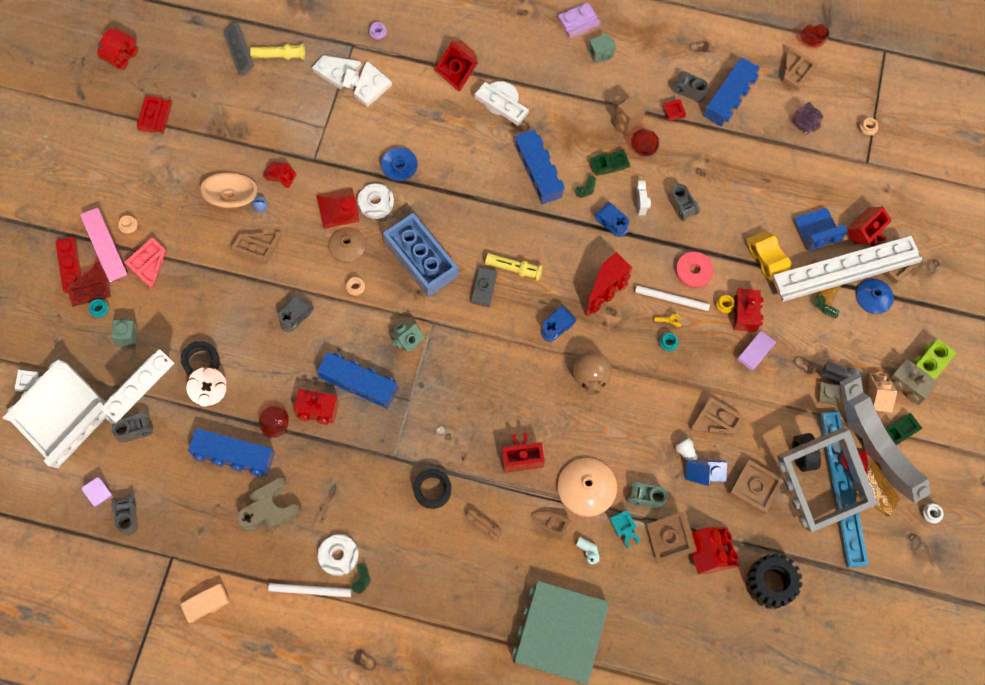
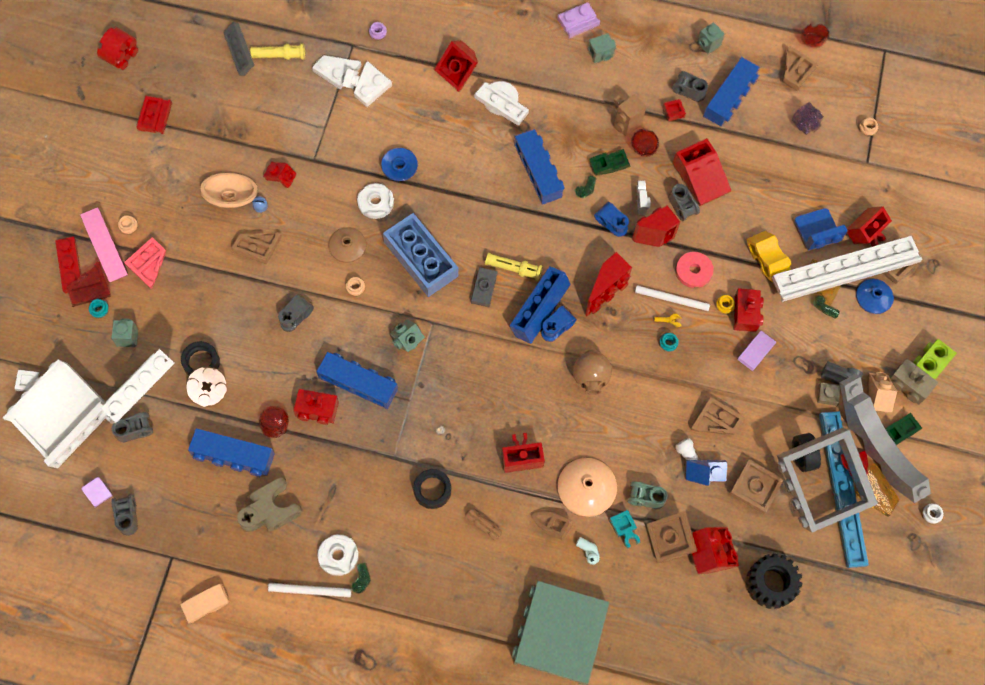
red slope [316,188,360,229] -> none
none -> blue brick [510,266,571,344]
none -> red slope [632,205,680,247]
none -> slope [673,138,732,206]
none -> sand green brick [697,22,725,54]

